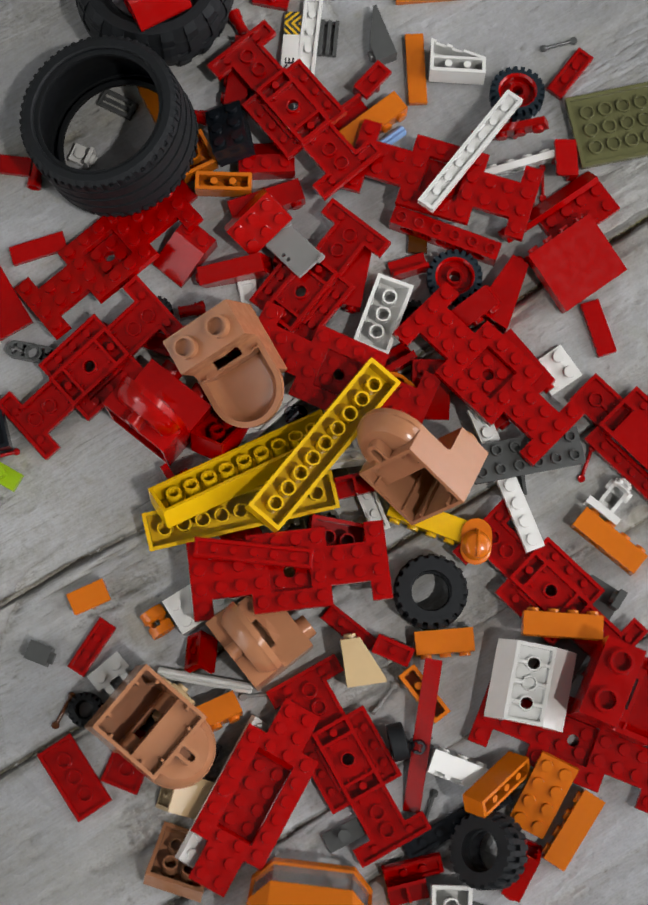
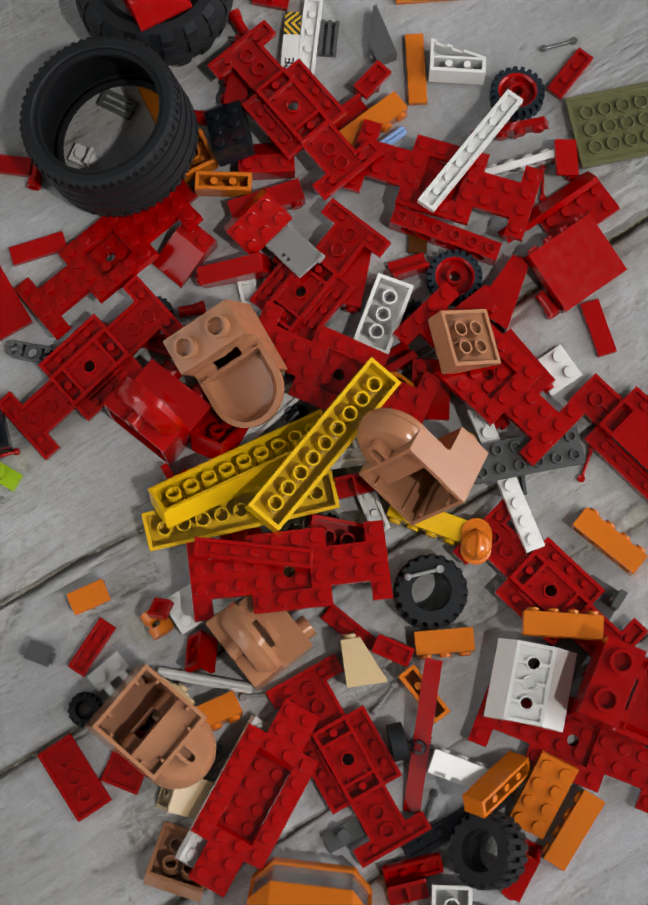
reddish brown hinge [51,692,75,729] -> none
white tile [583,477,633,526] -> none
none -> red plate [147,597,174,620]
none -> light grey hinge [404,565,444,581]
none -> nougat slope [428,309,501,374]
none -> red pin [535,291,561,320]

